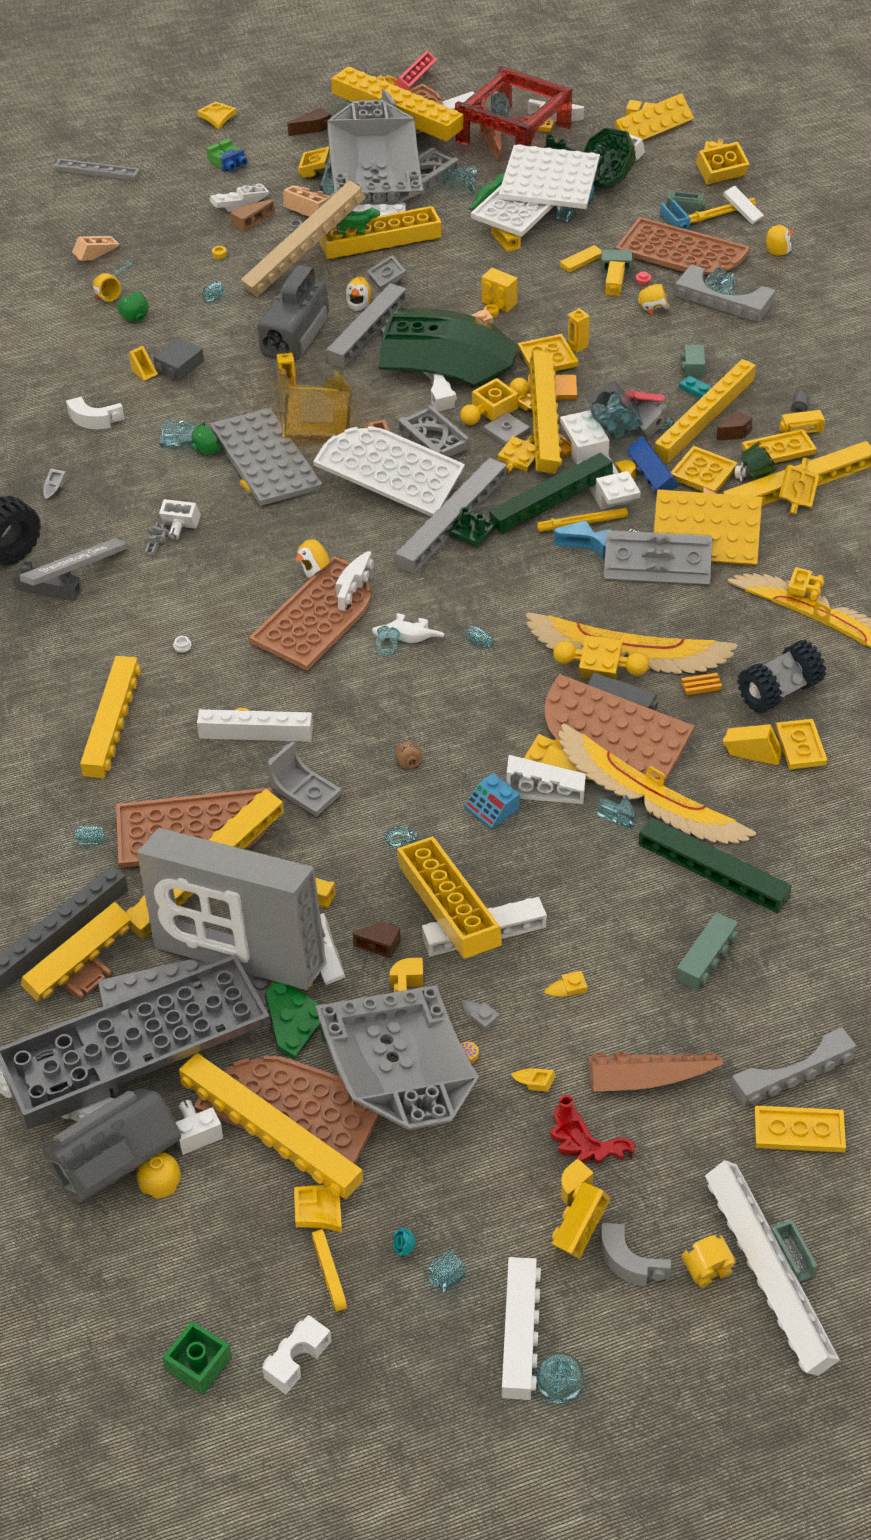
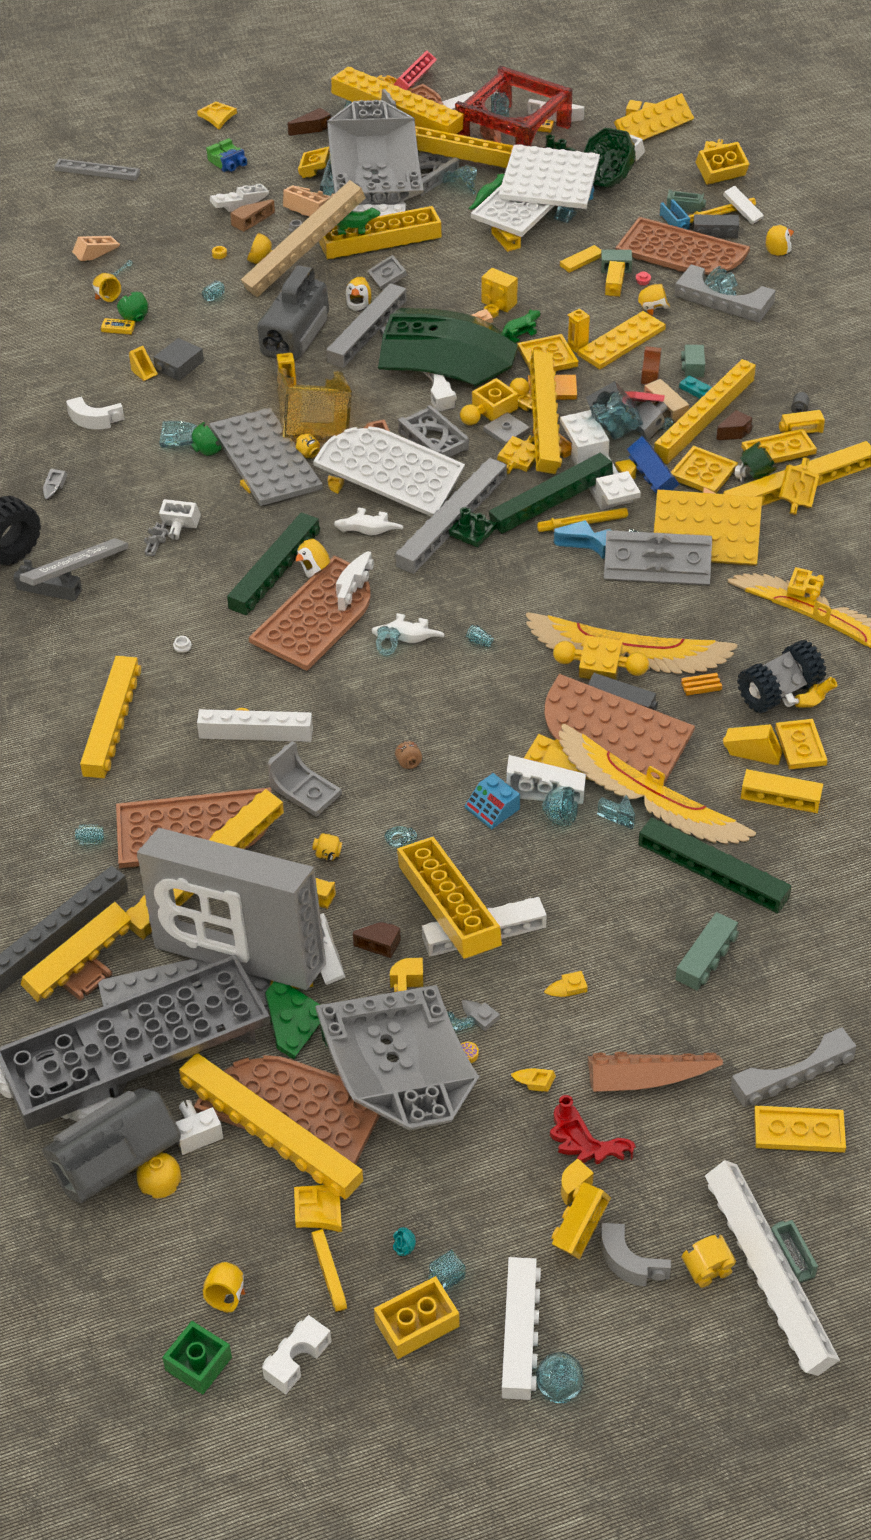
none -> yellow tile [101,318,135,335]
none -> yellow piece [203,1262,245,1313]
none -> dark green brick [227,512,320,616]
none -> yellow cylinder [247,233,273,264]
none -> yellow head [296,434,320,458]
none -> yellow head [312,833,342,861]
none -> yellow tile [328,475,345,494]
none -> white animal [334,507,403,535]
none -> yellow brick [374,1276,459,1359]
none -> yellow brick [415,126,513,168]
none -> clear light blue arm [447,1011,474,1031]
none -> green animal [502,309,541,343]
none -> clear light blue cylinder [542,786,578,826]
none -> yellow plate [577,311,666,369]
none -> dark orange arch [641,346,662,385]
none -> tan brick [644,379,689,424]
none -> dark grey brick [693,214,739,238]
none -> yellow brick [740,769,823,814]
none -> yellow arm [782,677,838,708]

